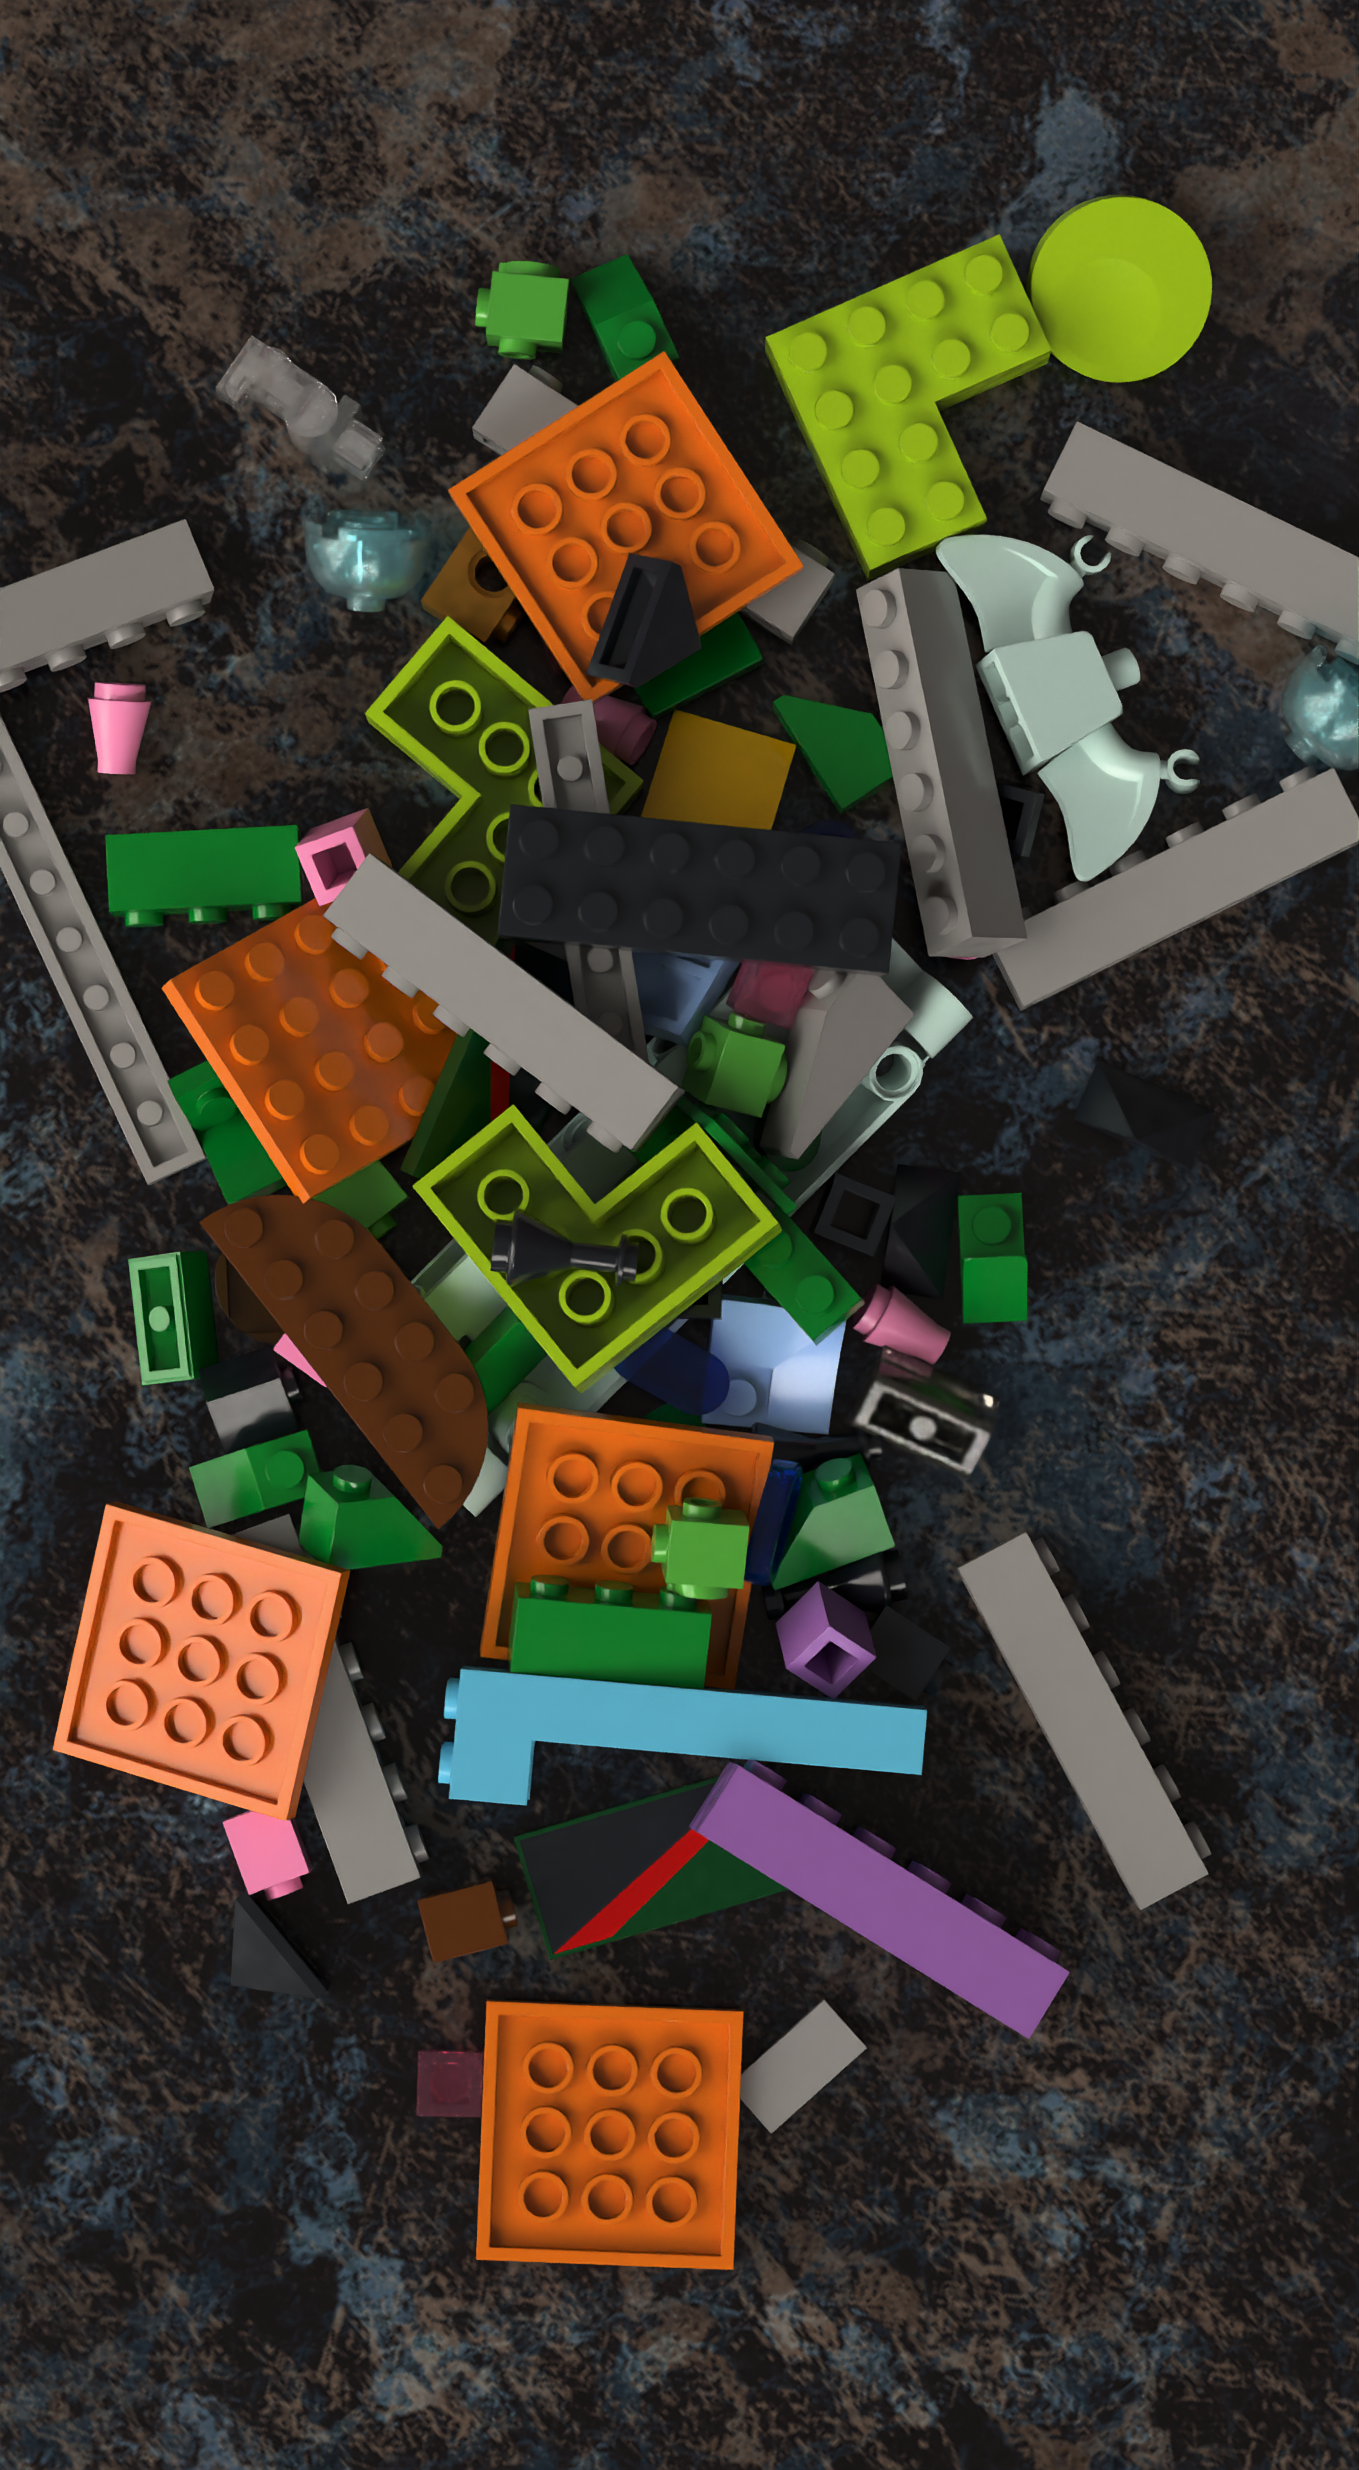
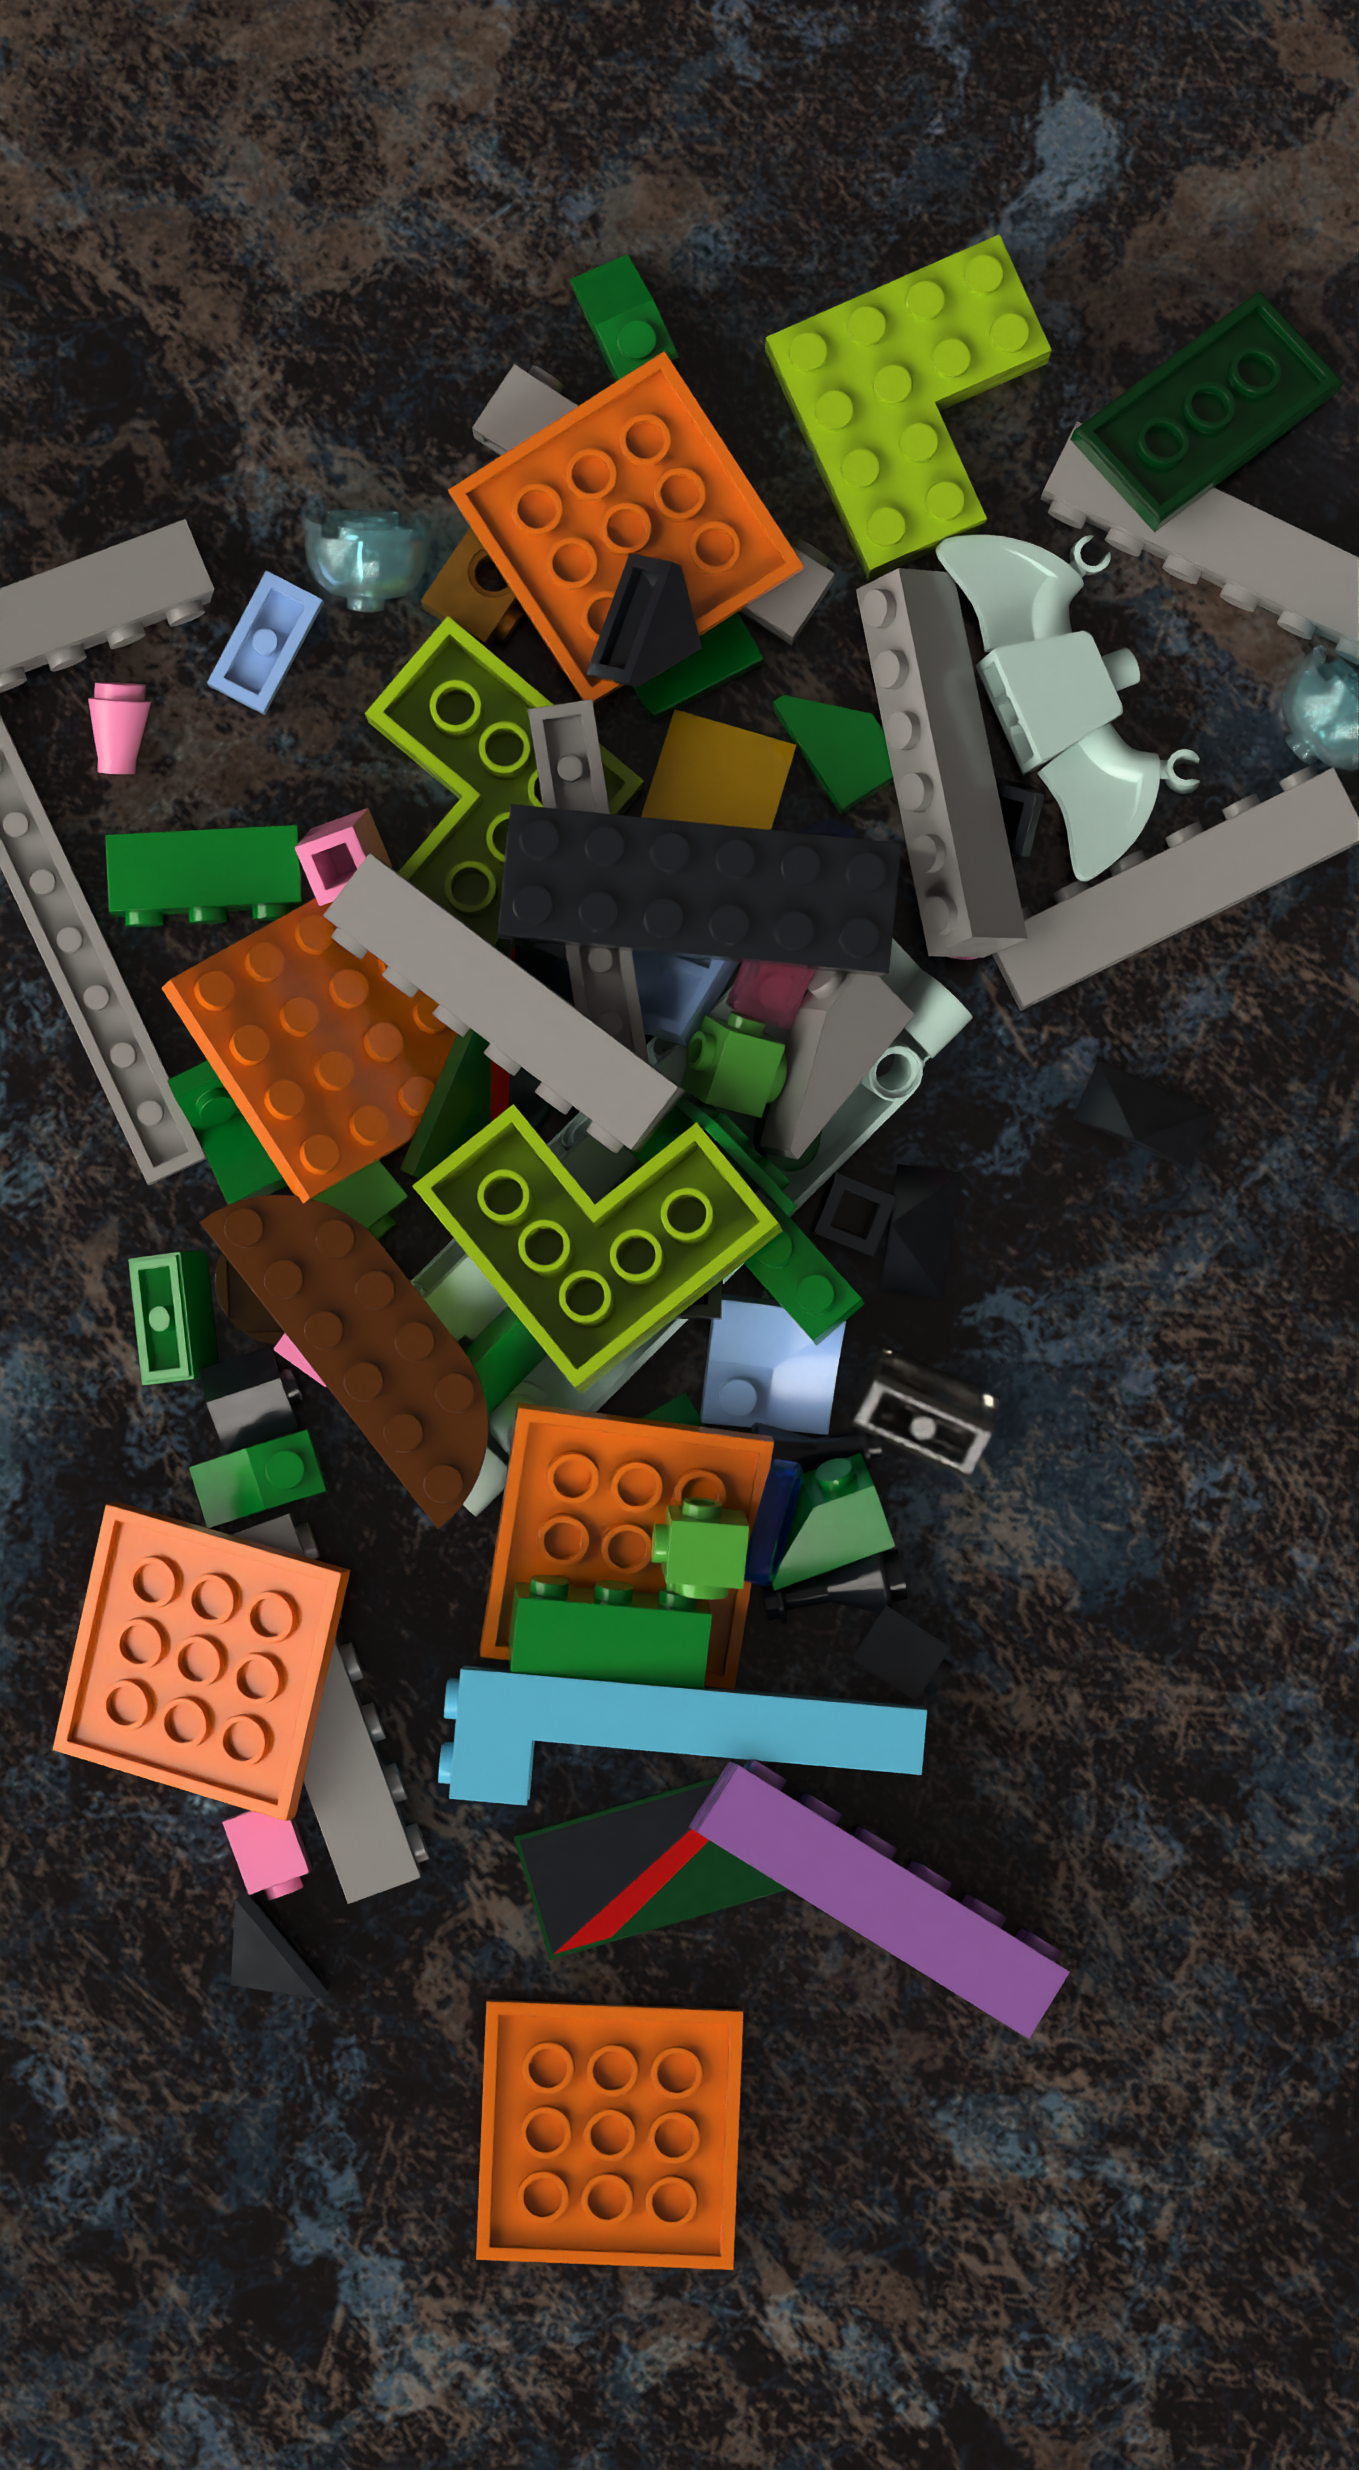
clear hips [215,335,385,482] -> none
green slope [298,1465,443,1570] -> none
reddish brown brick [417,1877,518,1963] -> none
clear pink plate [417,2049,483,2117] -> none
bright green brick [475,261,570,360] -> none
black piece [490,1209,639,1287] -> none
bright pink cone [561,686,657,765] -> none
clear blue tile [614,1327,730,1415] -> none
light grey tile [740,1999,867,2134] -> none
medium lavender brick [775,1581,877,1700] -> none
bright pink cone [851,1283,951,1365] -> none
light grey brick [955,1531,1211,1910] -> none
green slope [957,1193,1028,1324] -> none
lime piece [1026,195,1212,383] -> none
none -> light blue plate [207,571,324,715]
none -> dark green tile [1070,290,1344,533]

